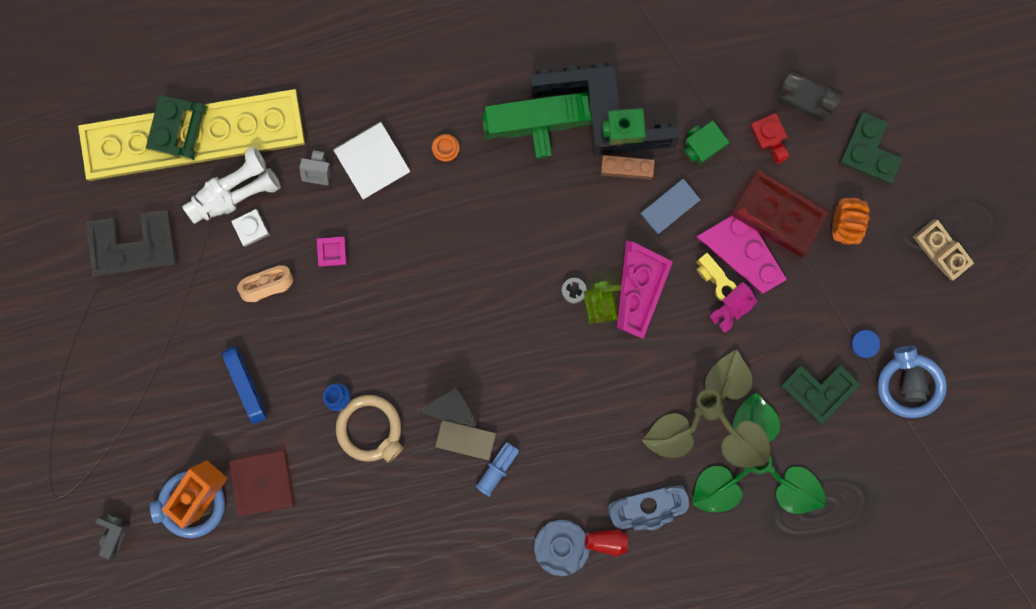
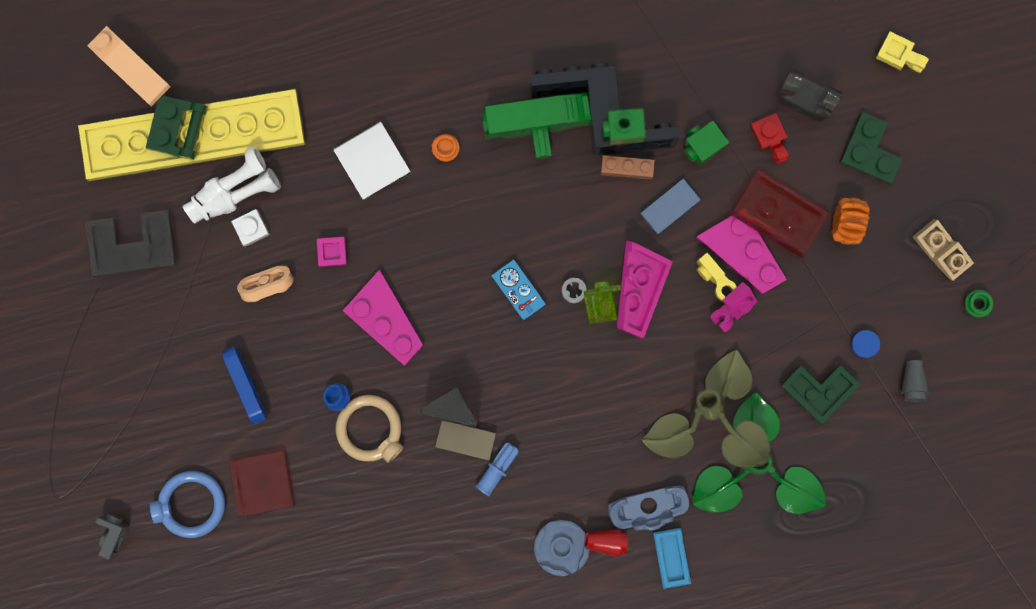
orange brick [162,460,227,529] -> none
light grey tile [299,150,331,186] -> none
medium blue piece [877,346,947,418] -> none
none -> light nougat slope [87,26,171,106]
none -> dark pink wing [343,270,424,366]
none -> tile [491,260,546,321]
none -> dark azure tile [653,527,691,589]
none -> light yellow plate [876,32,929,73]
none -> green plate [964,290,993,318]

